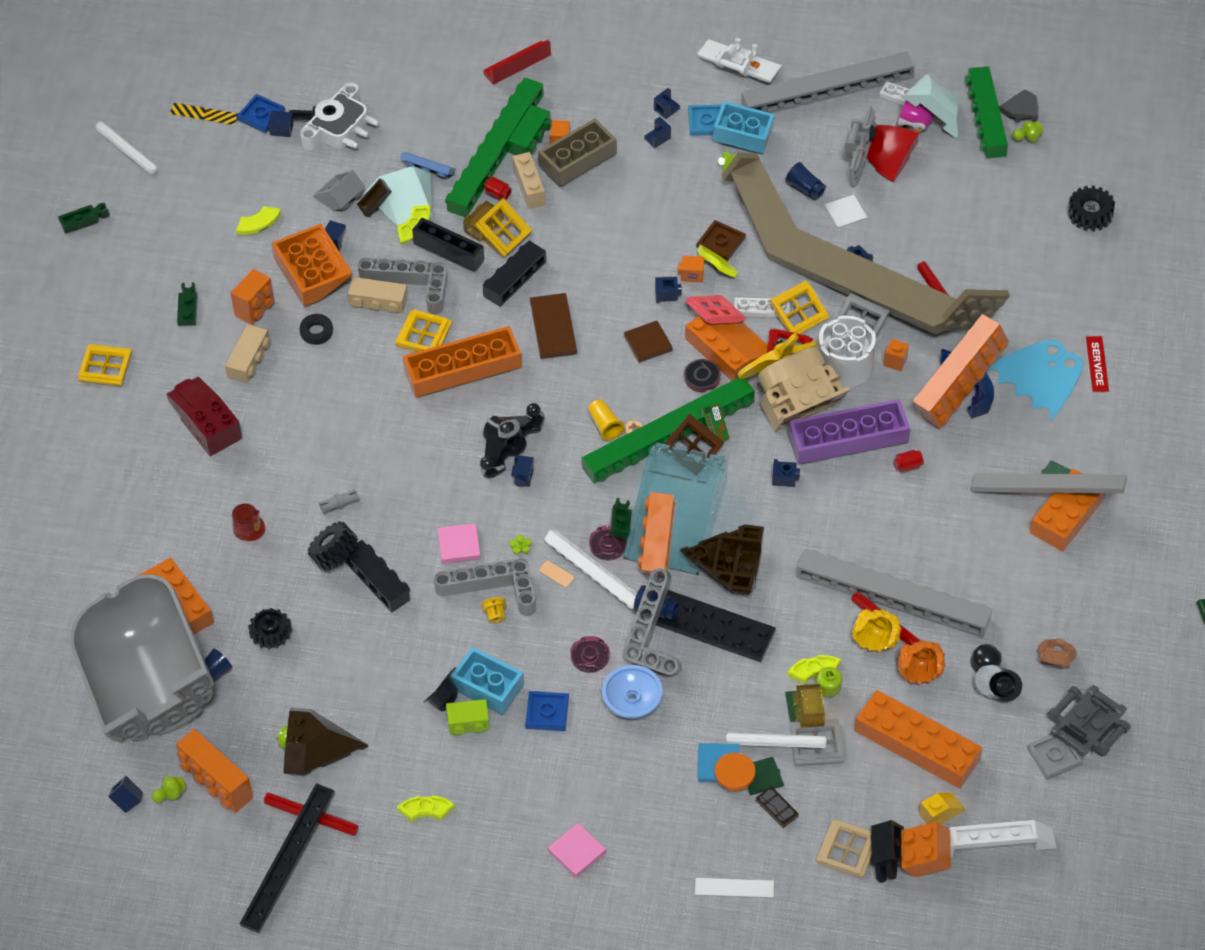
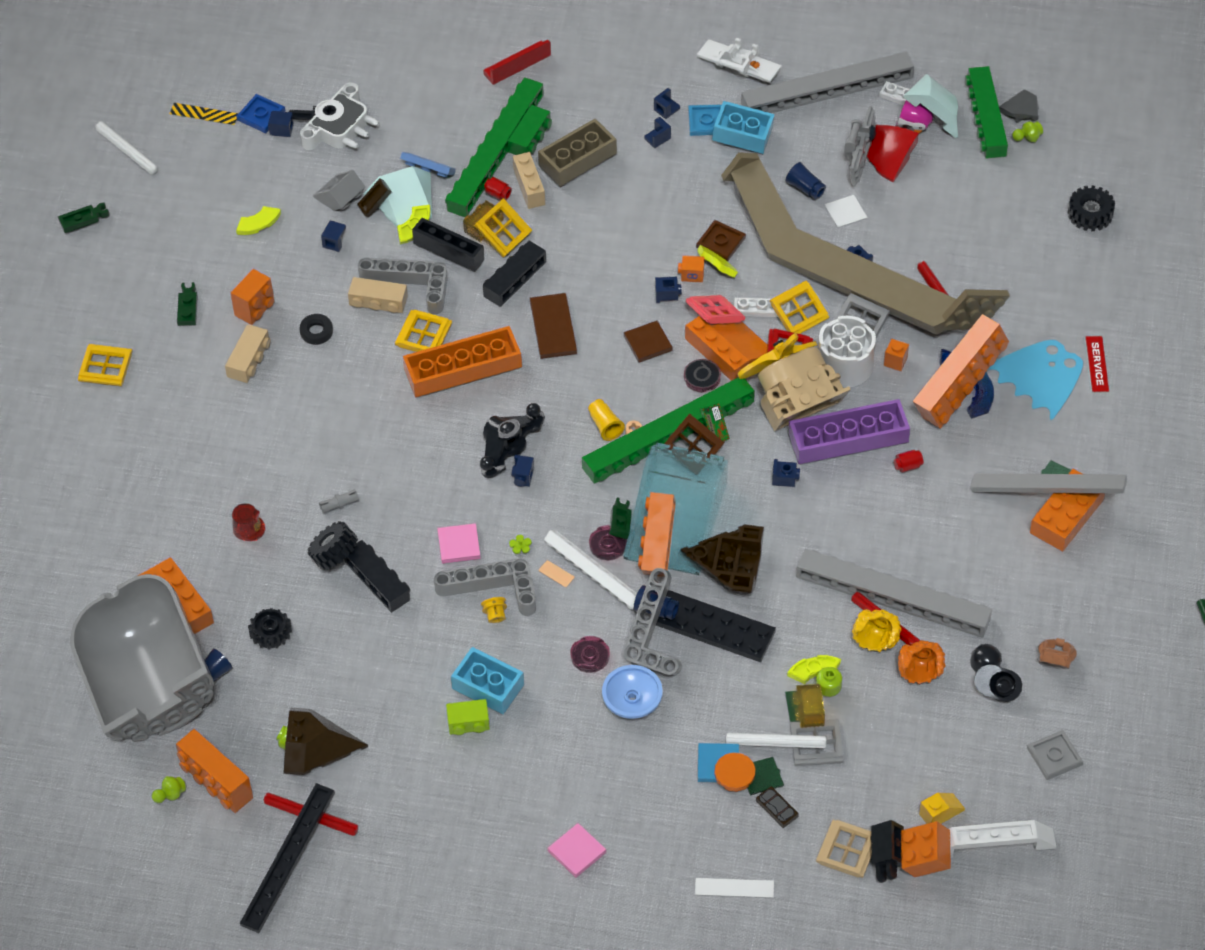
dark blue panel [108,776,143,813] -> none
dark red piece [166,376,242,457] -> none
orange slope [272,223,353,307] -> none
neon yellow tile [397,795,455,822] -> none
black piece [423,667,458,711] -> none
blue tile [525,691,569,731] -> none
orange brick [550,120,571,144] -> none
lime plant [718,151,736,171] -> none
orange brick [855,690,982,789] -> none
dark grey brick [1047,685,1131,757] -> none

